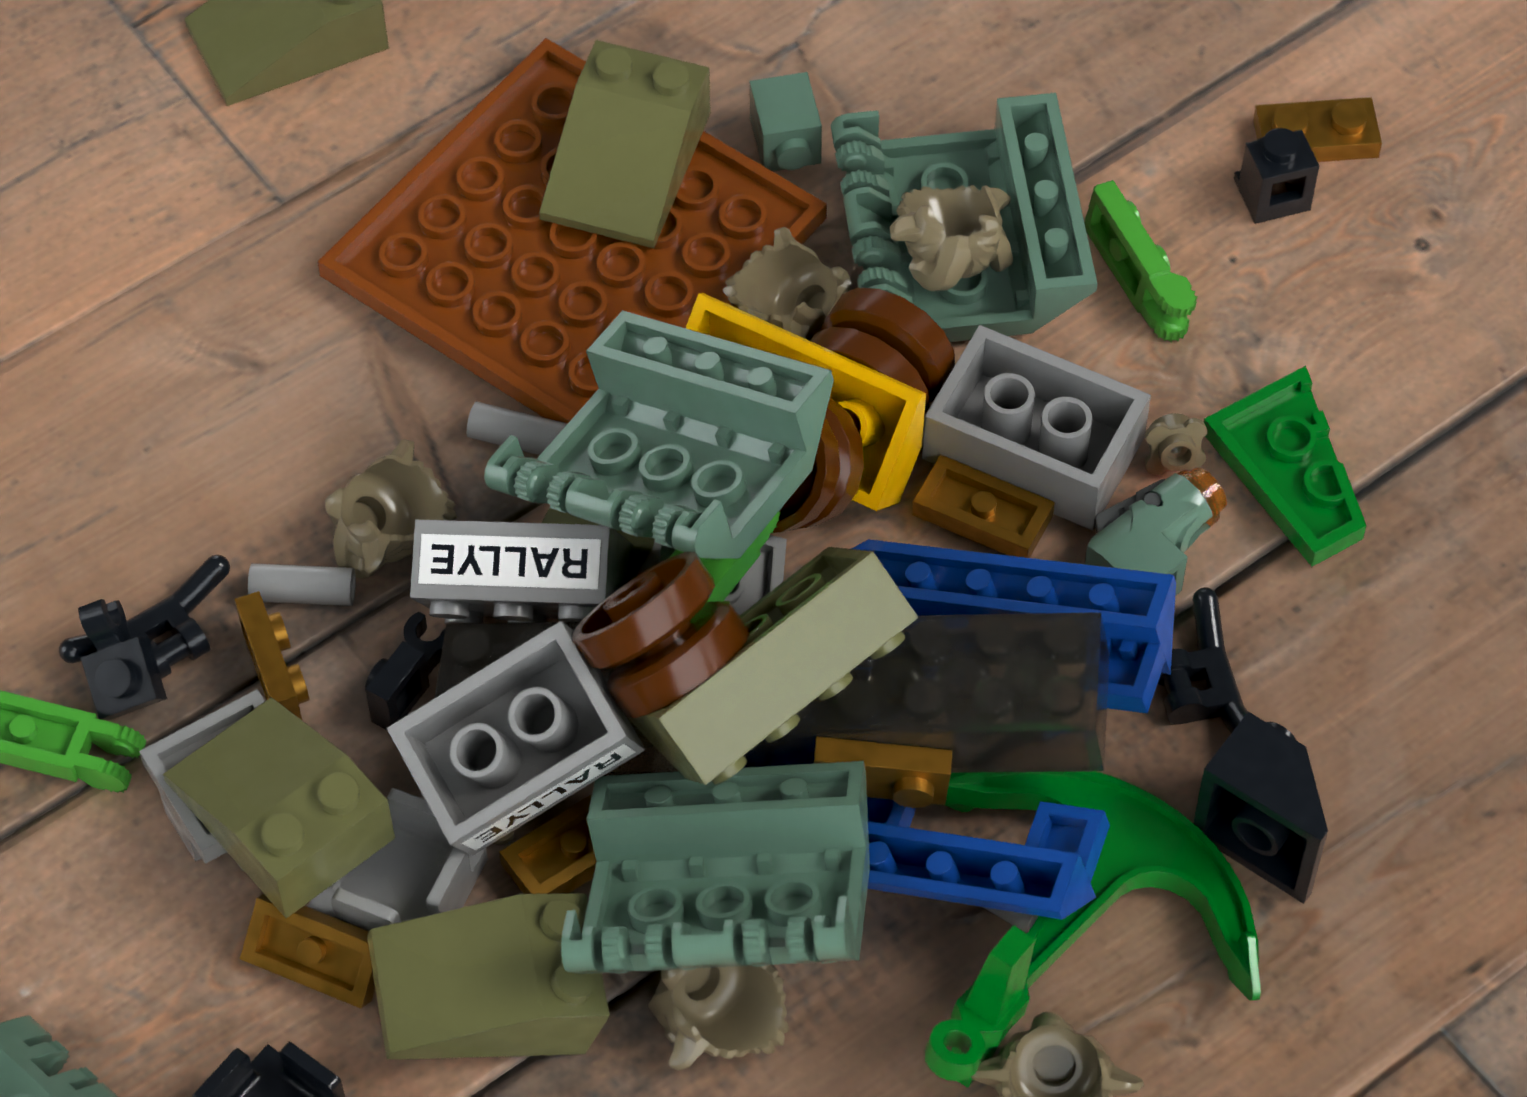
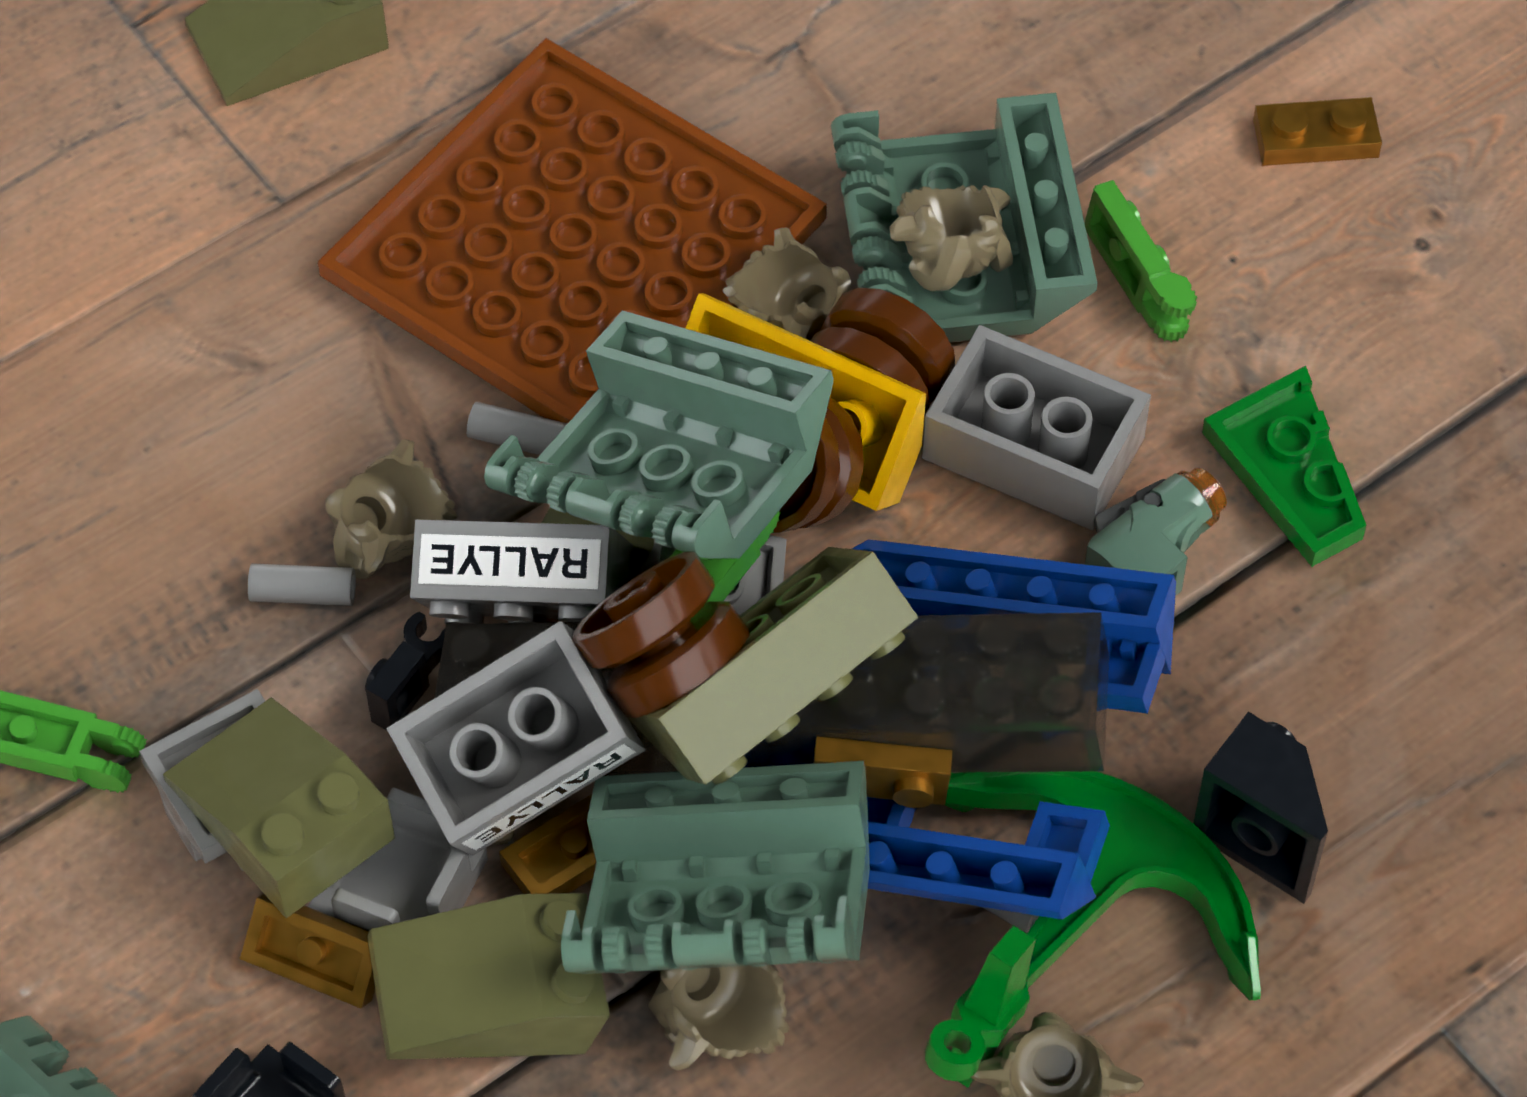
black piece [59,555,230,679] -> none
black plate [78,599,167,720] -> none
pearl gold plate [234,591,310,720] -> none
olive slope [539,40,711,248] -> none
sand green brick [749,72,822,171] -> none
pearl gold plate [912,454,1055,558] -> none
dark tan plate [1144,413,1207,475] -> none
black piece [1158,587,1248,733] -> none
black brick [1234,128,1319,224] -> none

